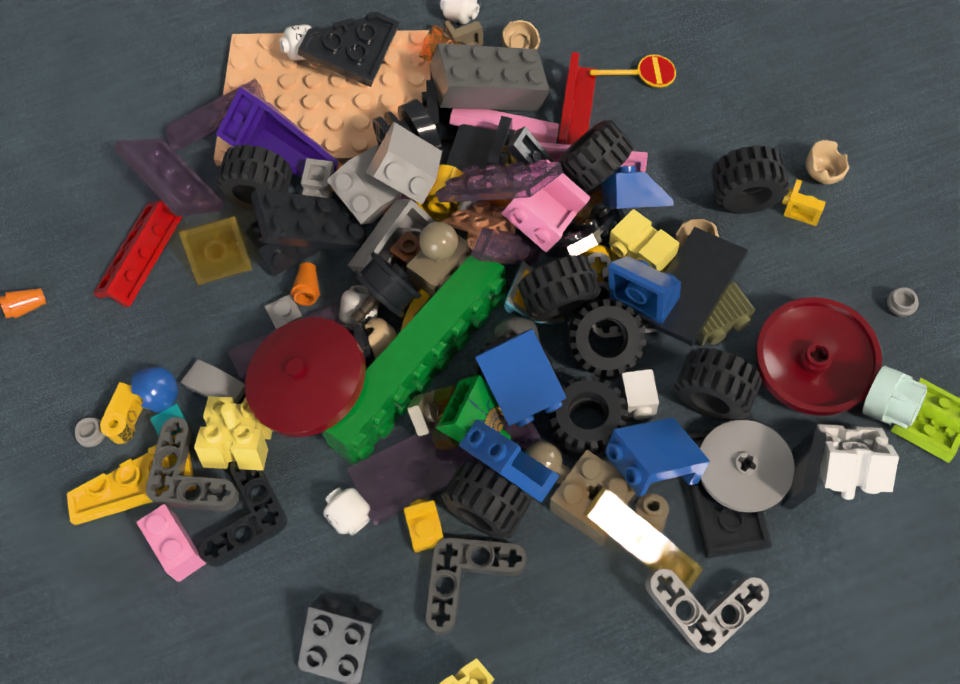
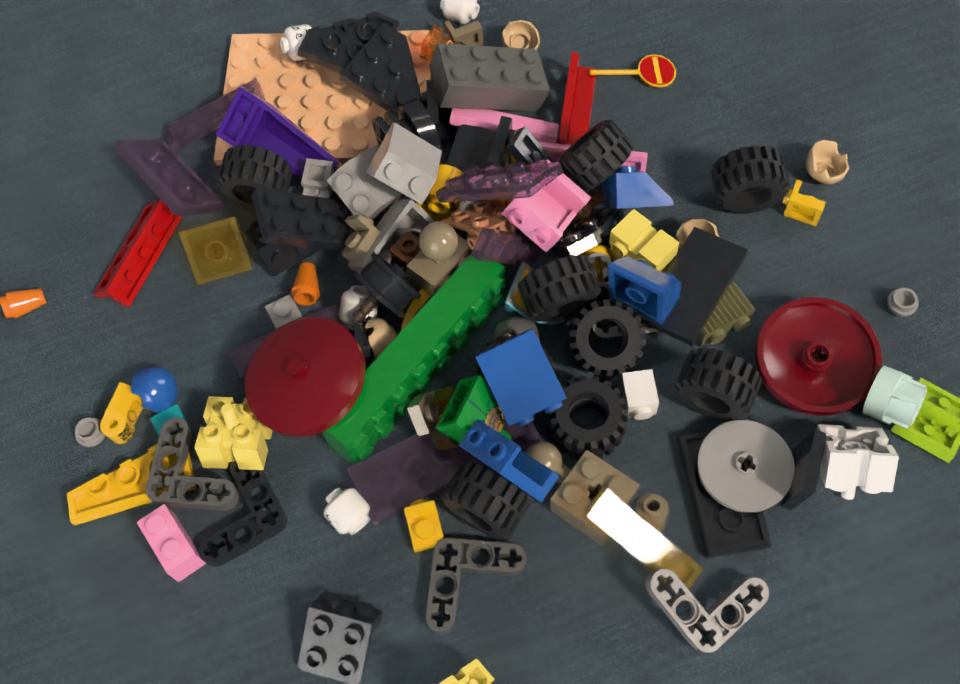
light grey slope [180,359,245,404] -> none
blue panel [605,417,710,497] -> none
none -> black plate [340,22,422,118]
none -> dark tan bracket [341,214,381,261]

